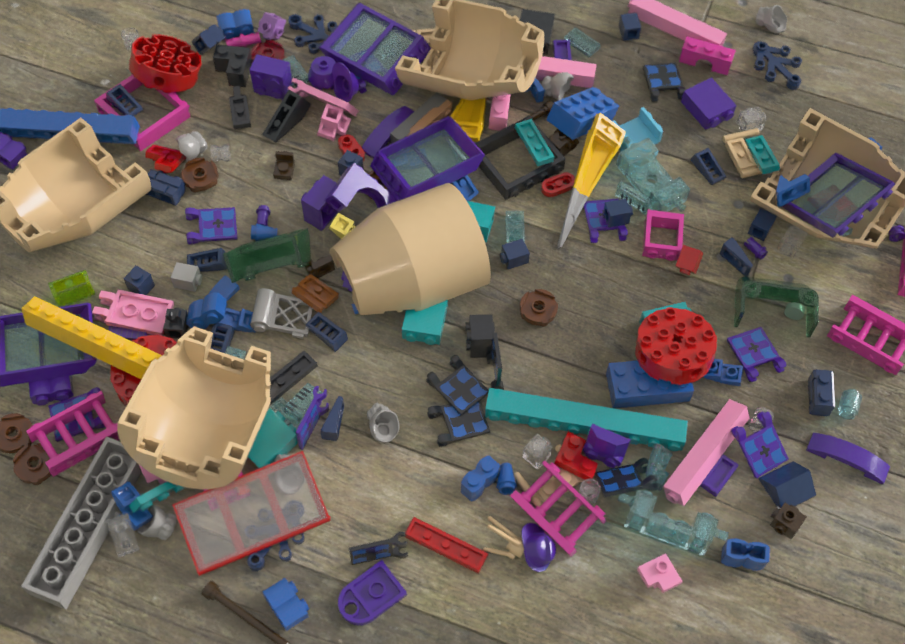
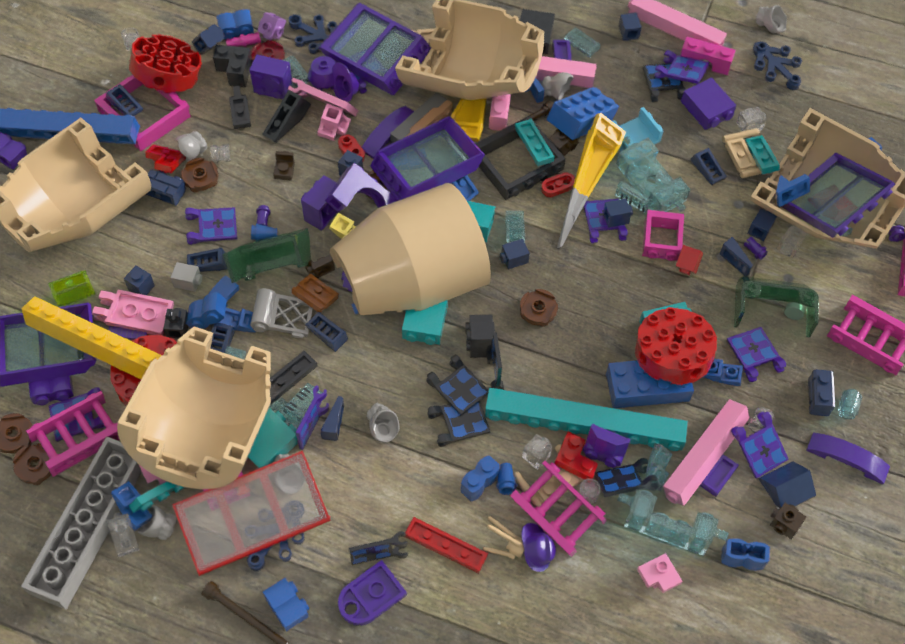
none -> dark purple flag [655,50,709,84]

